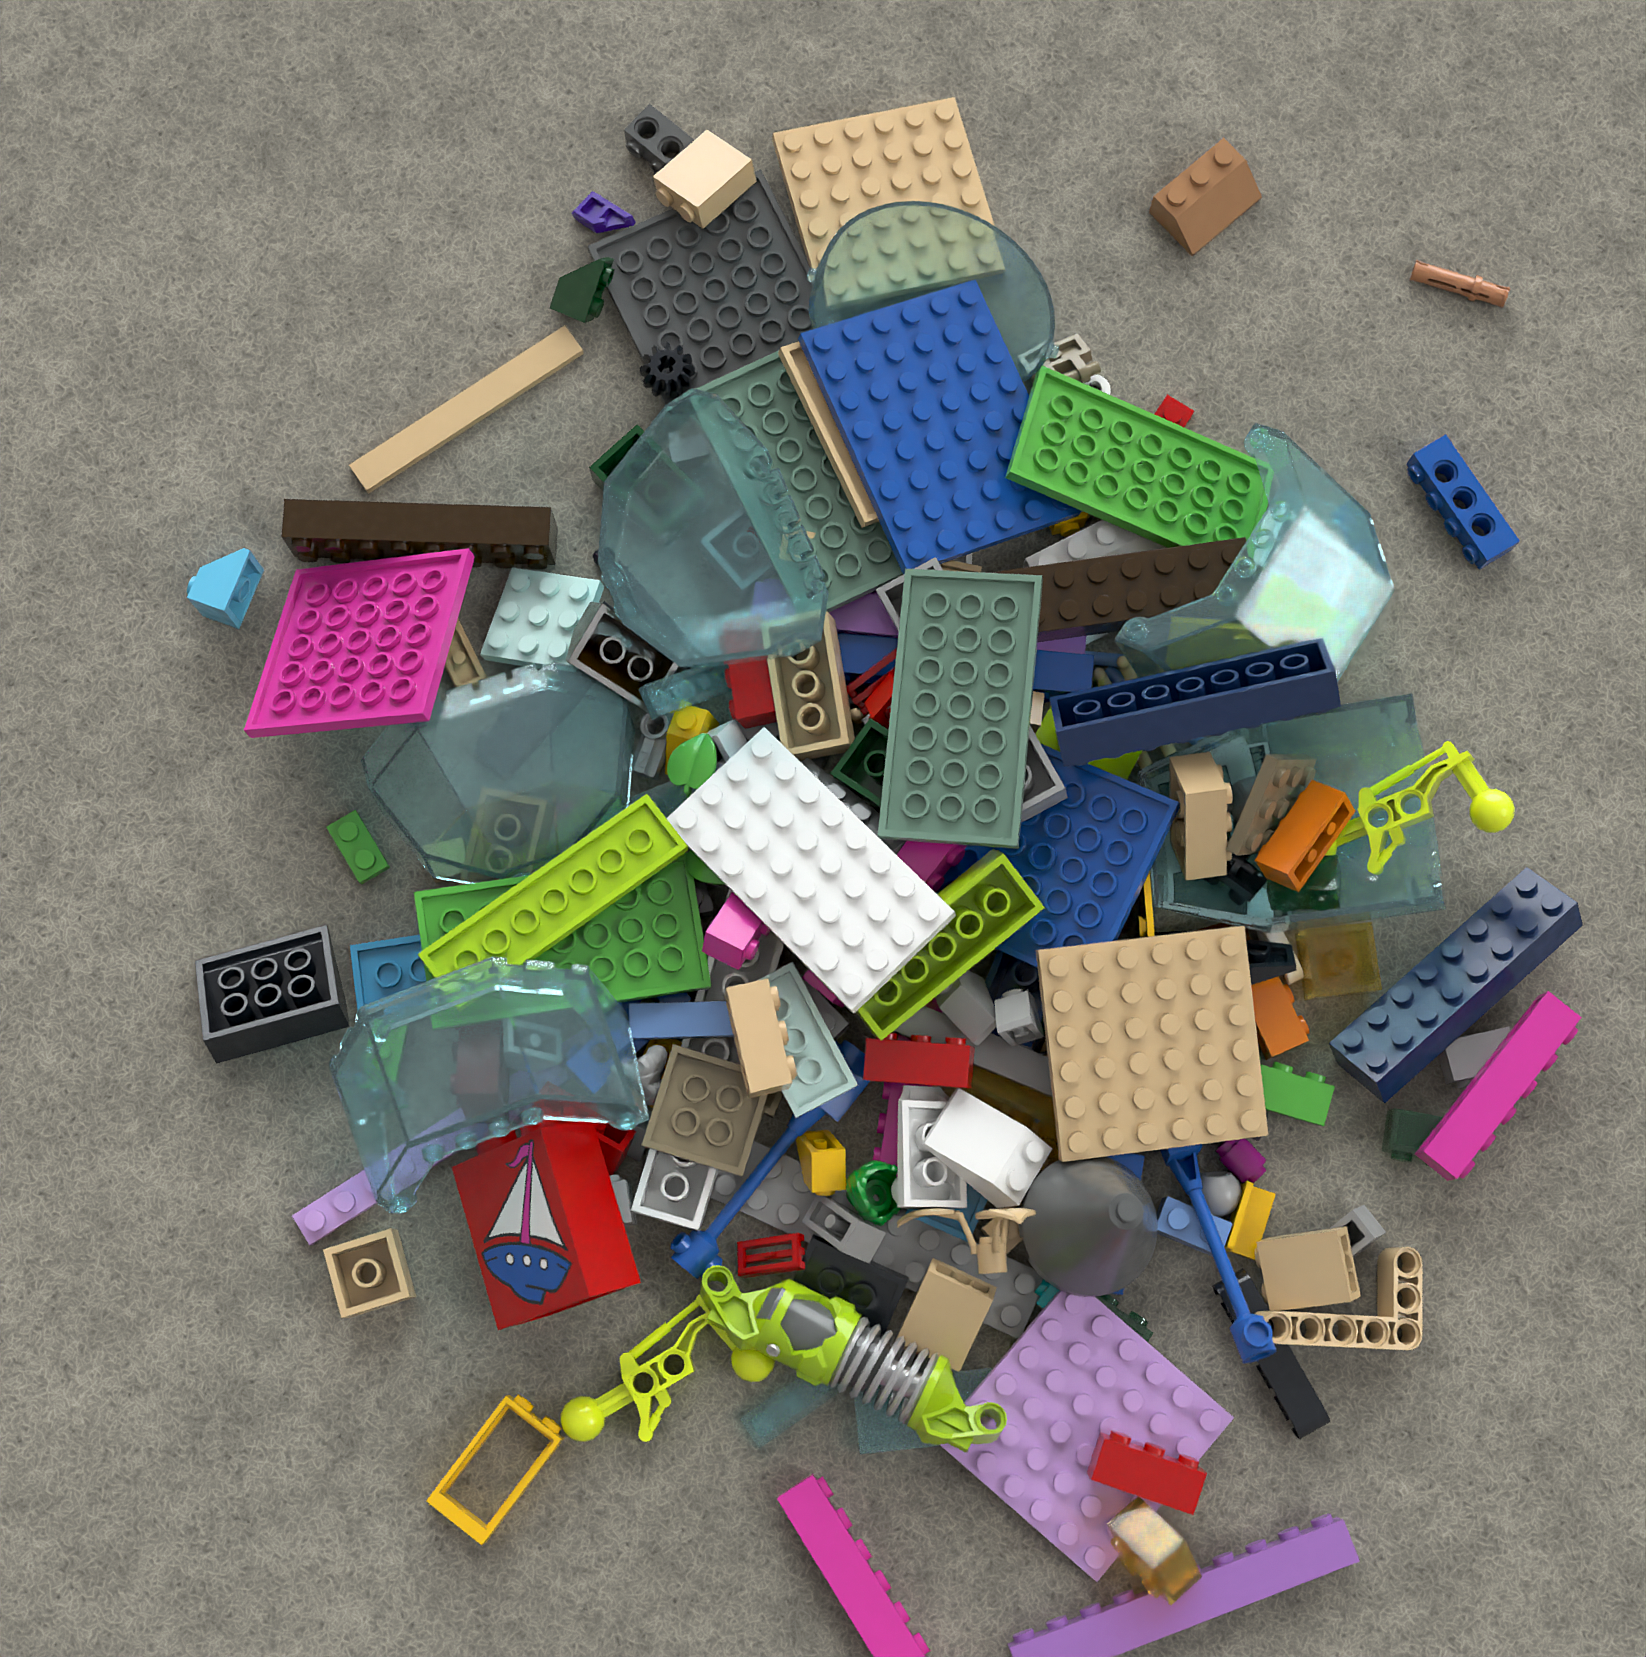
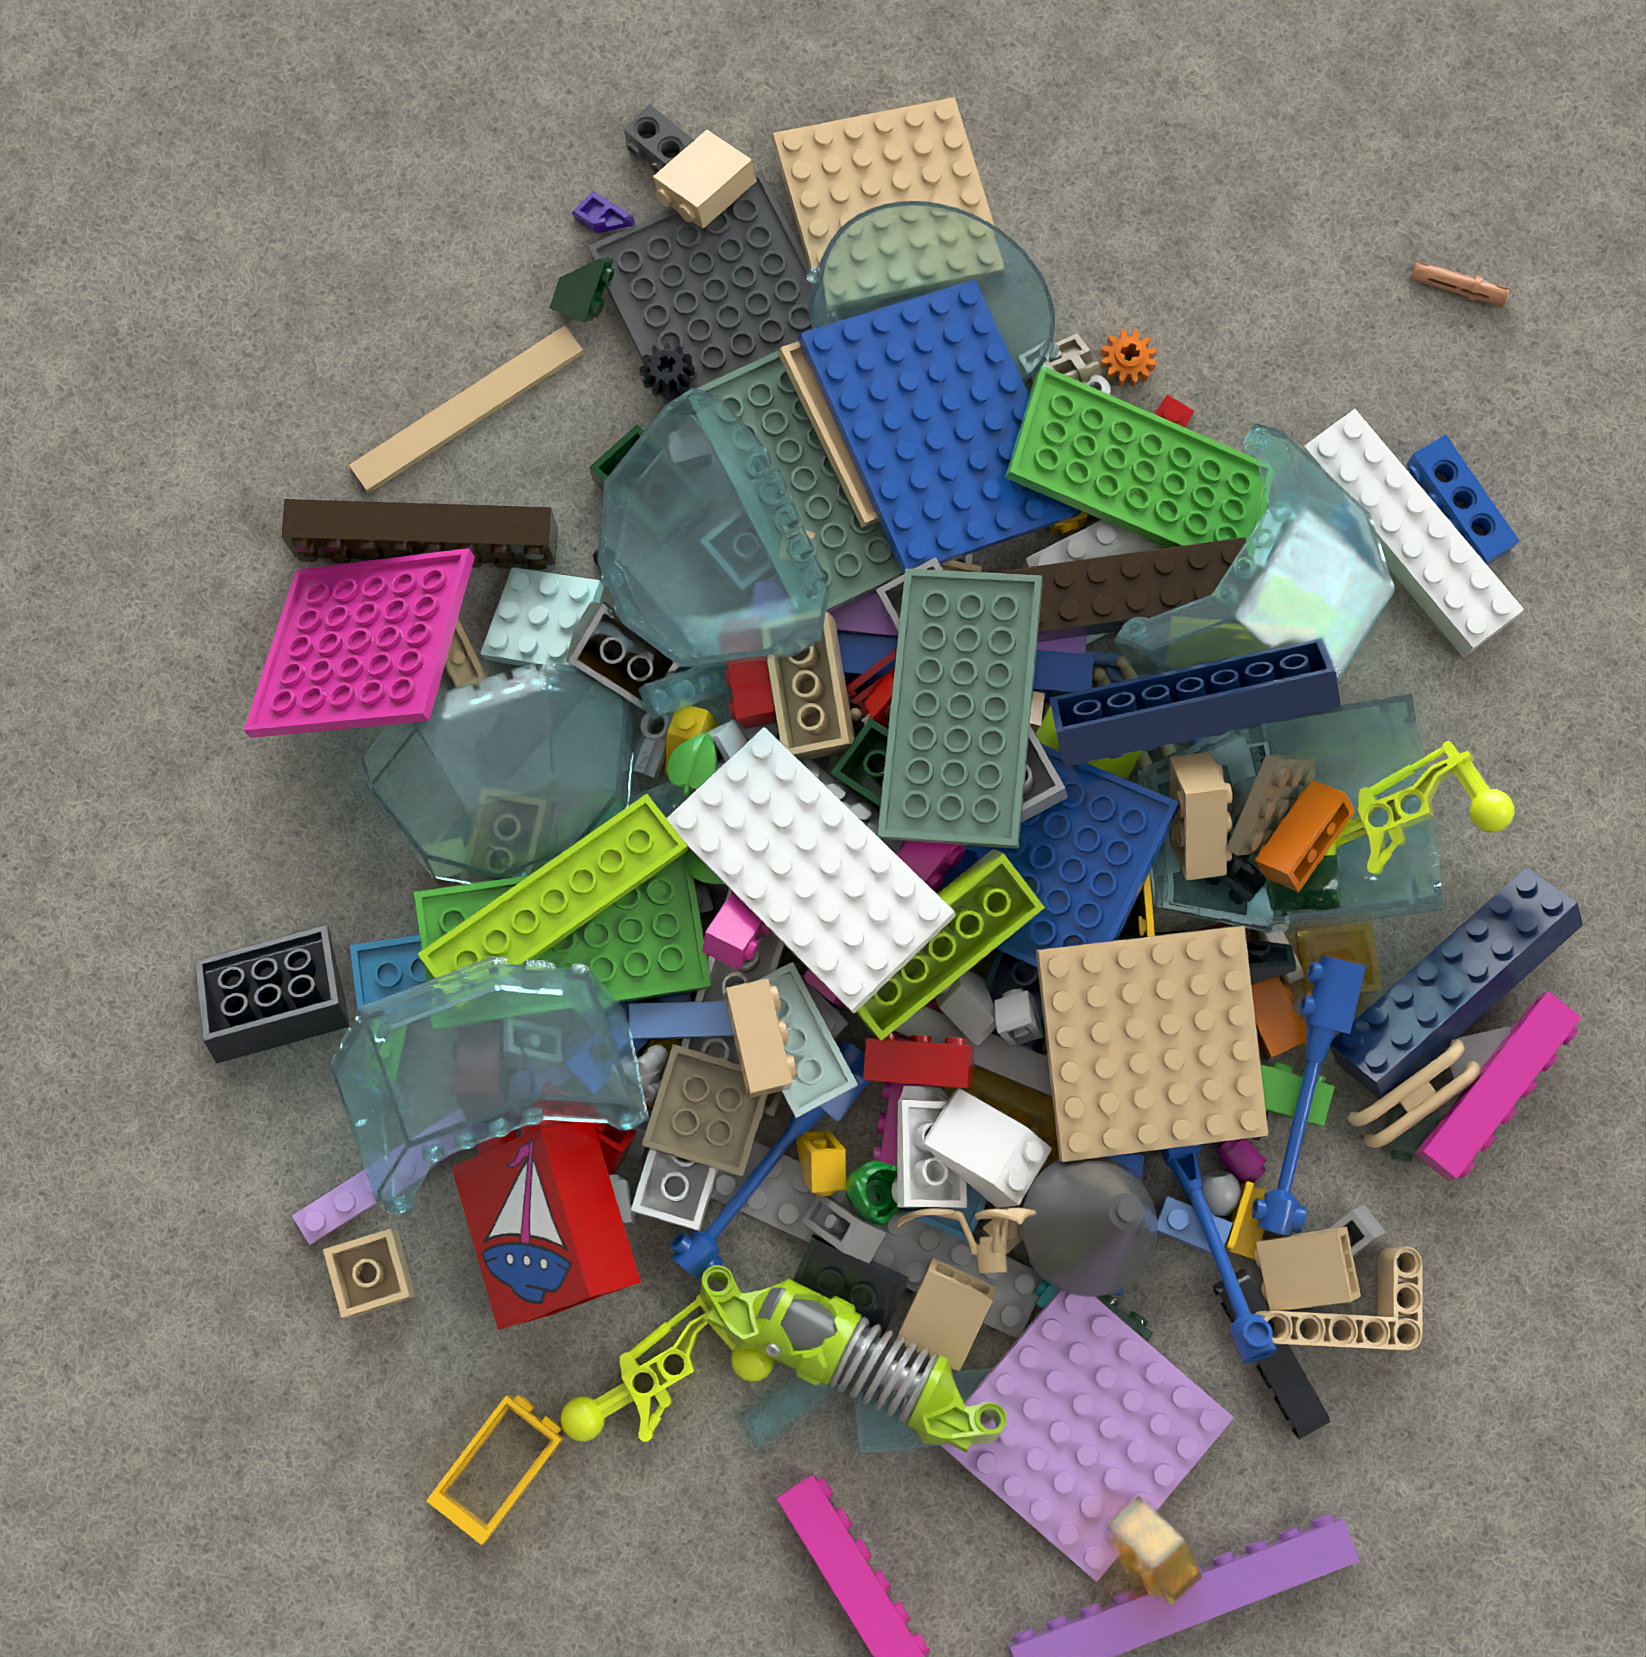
medium azure slope [187,548,264,629] -> none
bright green plate [326,810,390,885] -> none
red tile [737,1232,805,1278] -> none
red brick [1087,1430,1207,1515] -> none
medium nougat slope [1149,138,1262,256] -> none
none -> orange gear [1100,329,1157,388]
none -> blue bar [1251,956,1366,1236]
none -> white brick [1297,409,1524,658]
none -> tan piece [1348,1039,1481,1148]

